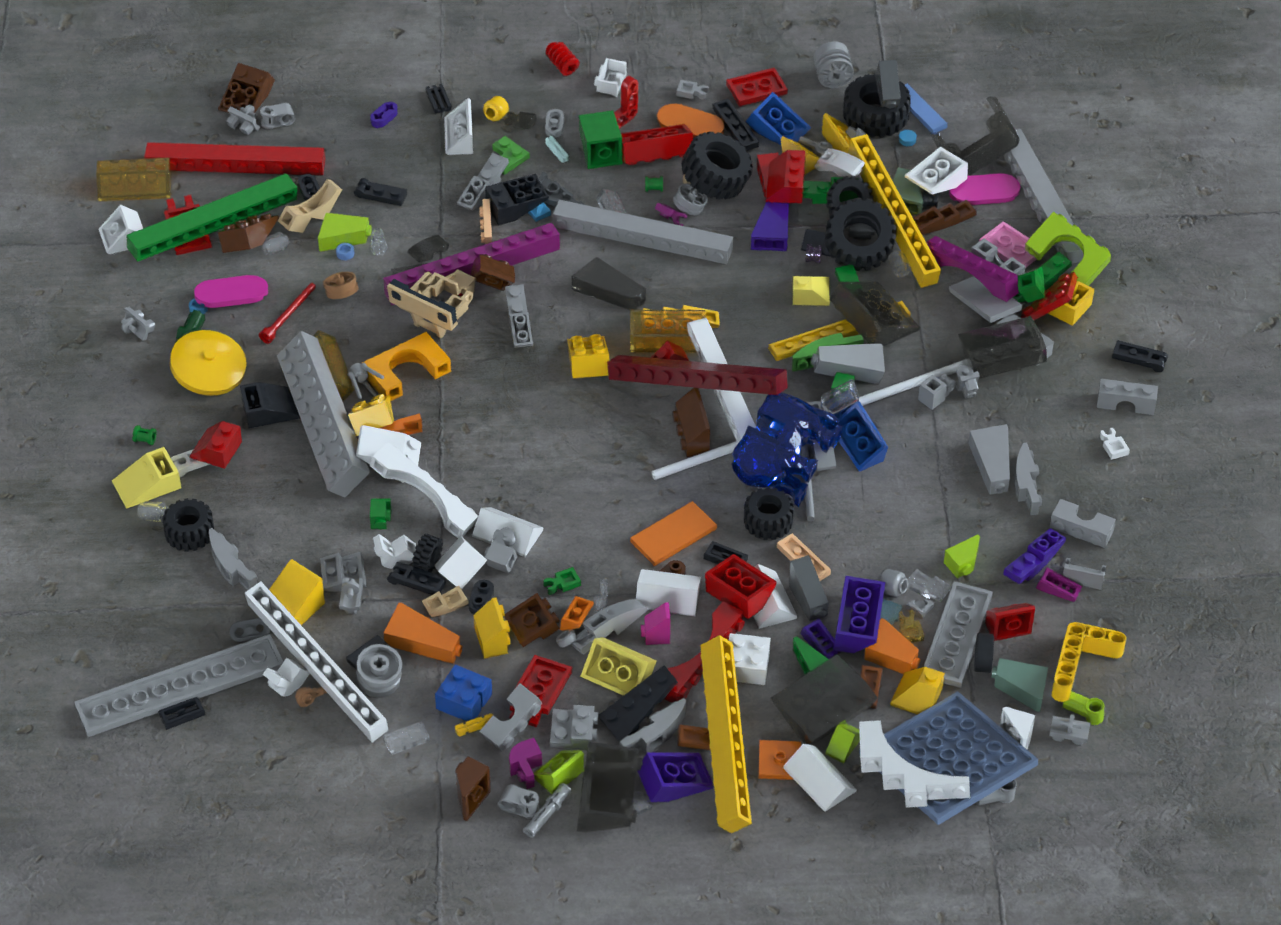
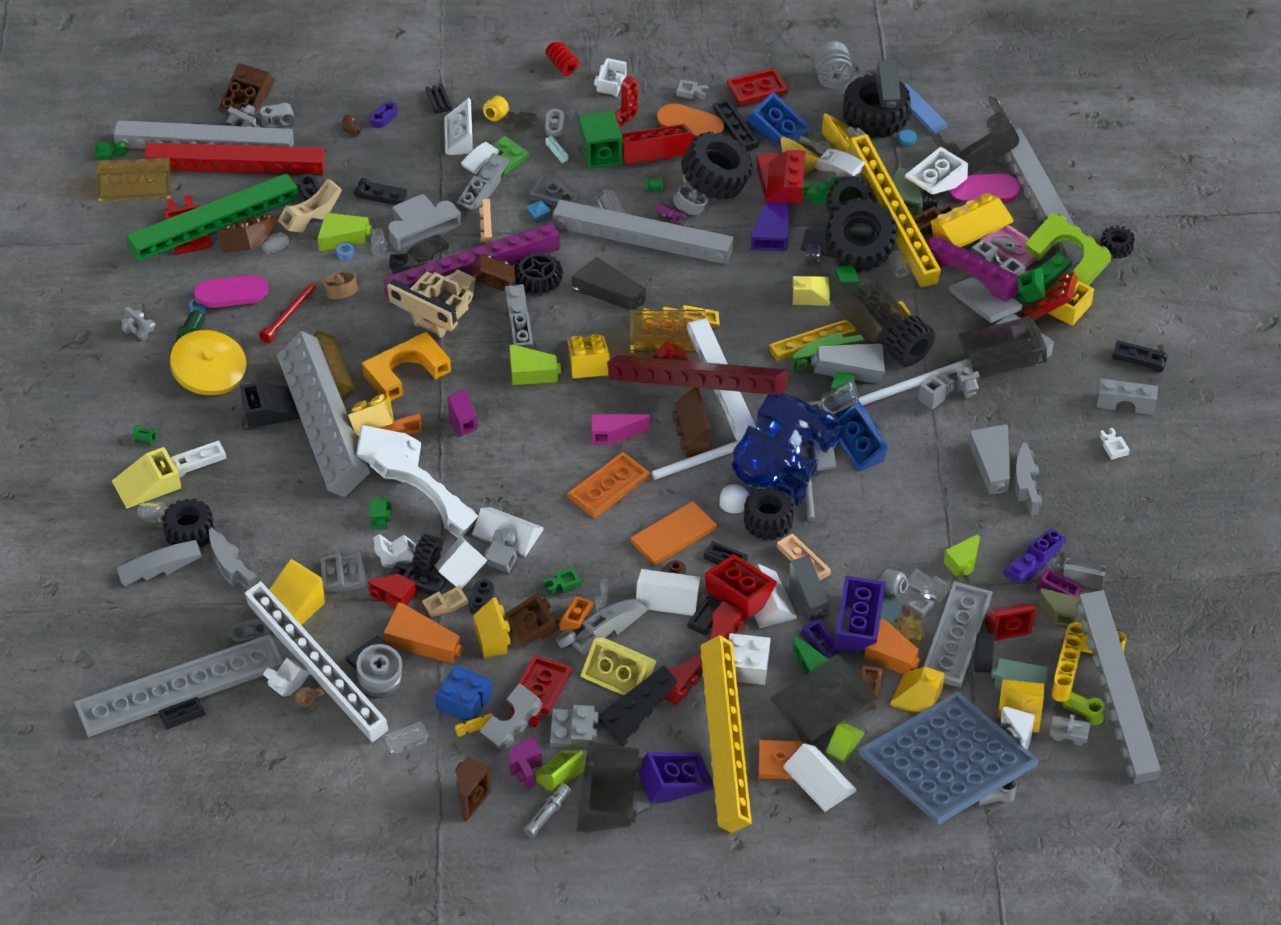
white slope [99,205,143,254] -> none
red slope [190,421,242,469] -> none
light grey hips [339,577,363,614] -> none
light grey plant [347,362,384,399] -> none
black slope [485,174,549,226] -> none
light grey piece [498,784,540,819] -> none
light grey slope [620,698,686,759] -> none
dark pink slope [640,603,670,645] -> none
dark orange plate [678,725,710,750] -> none
white arch [859,721,970,807] -> none
light grey arch [1050,499,1116,548] -> none
none -> green plate [95,142,127,160]
none -> light grey brick [114,120,294,149]
none -> light grey slope [117,540,202,587]
none -> reddish brown arm [342,115,361,136]
none -> red slope [368,574,416,608]
none -> light grey brick [388,194,461,252]
none -> black tile [389,254,409,269]
none -> magenta slope [448,389,477,436]
none -> white slope [461,142,499,174]
none -> lime slope [509,345,561,385]
none -> black gear [514,251,563,295]
none -> orange tile [567,452,650,519]
none -> dark pink slope [592,414,650,444]
none -> black tile [687,596,722,635]
none -> white hair [720,484,749,513]
none -> black tyre [885,315,936,367]
none -> yellow slope [931,193,1013,248]
none -> light grey arm [991,237,1016,253]
none -> yellow slope [998,679,1044,733]
none -> olive slope [1038,588,1079,627]
none -> light grey brick [1076,590,1161,784]
none -> black tyre [1100,225,1135,259]

